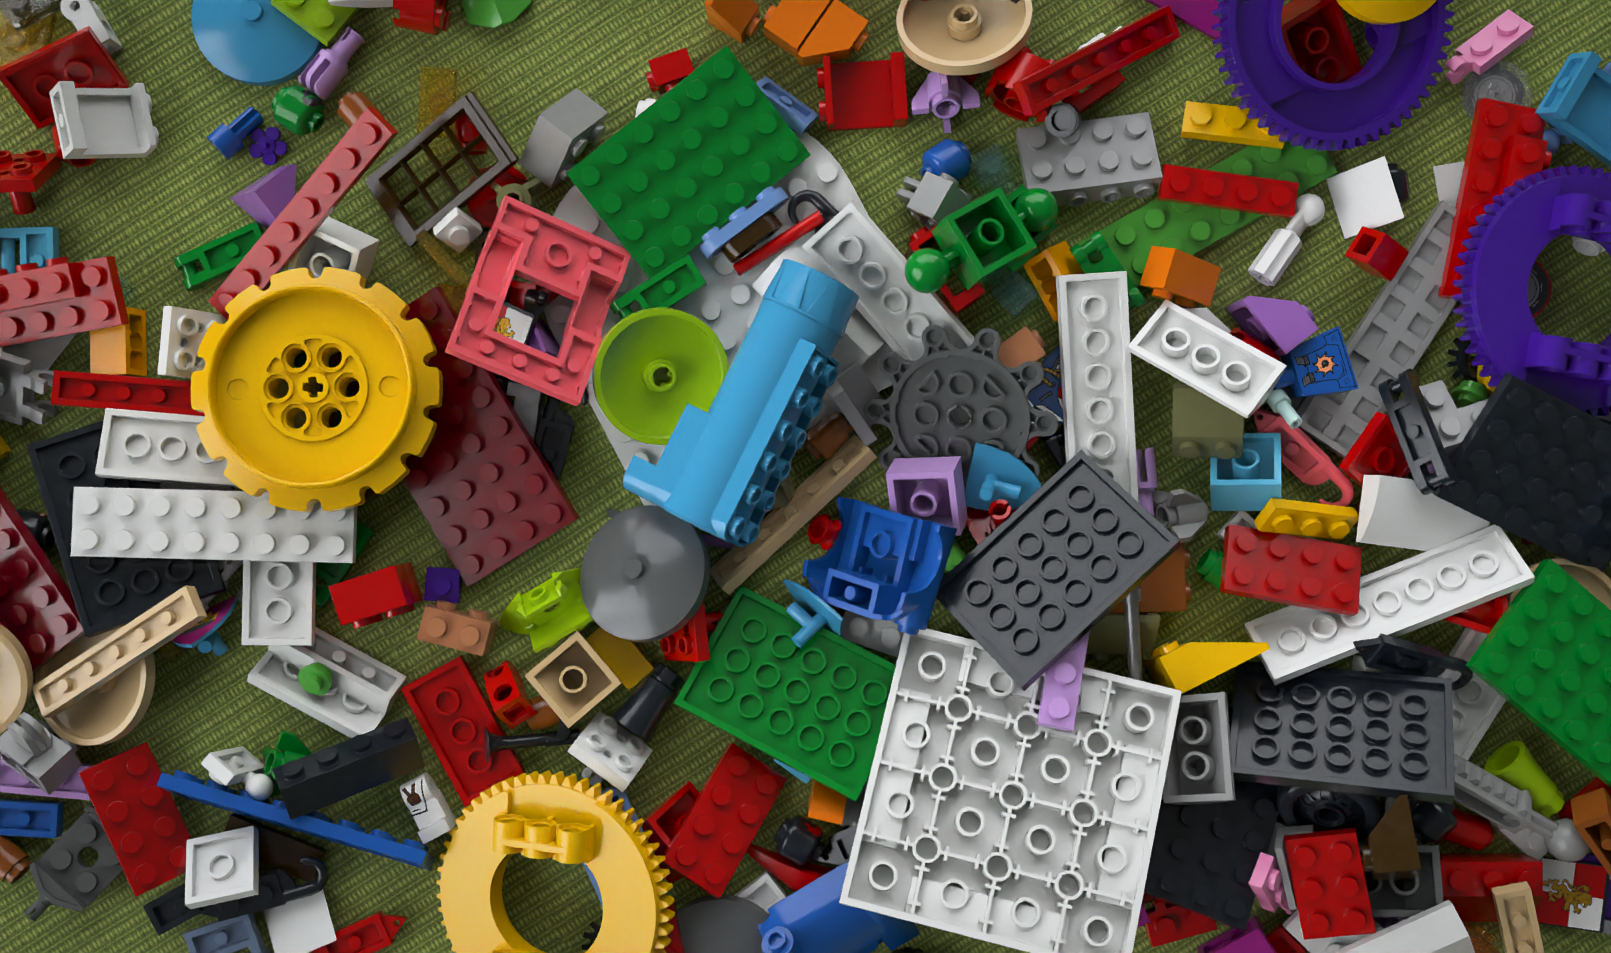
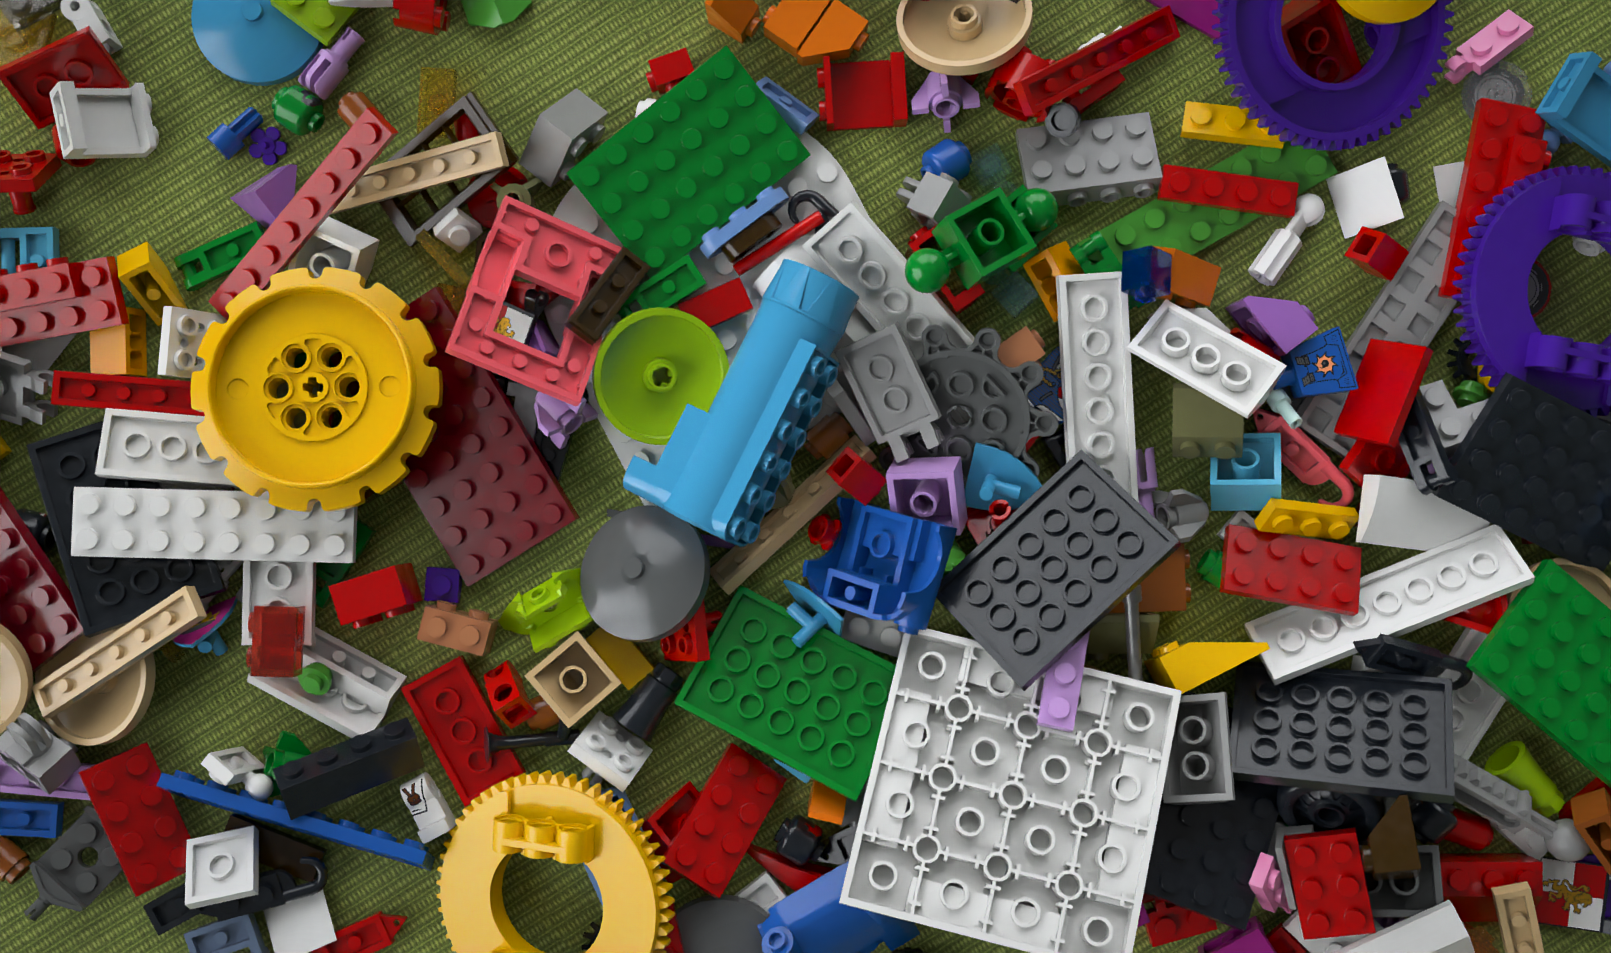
none -> yellow slope [117,242,188,326]
none -> clear red brick [246,604,305,678]
none -> tan plate [330,131,509,215]
none -> lavender brick [534,392,598,449]
none -> dark brown tile [564,246,651,346]
none -> red tile [678,277,753,328]
none -> red brick [825,446,887,506]
none -> light grey tile [834,322,945,463]
none -> clear blue brick [1121,245,1172,303]
none -> red tile [1333,338,1433,448]

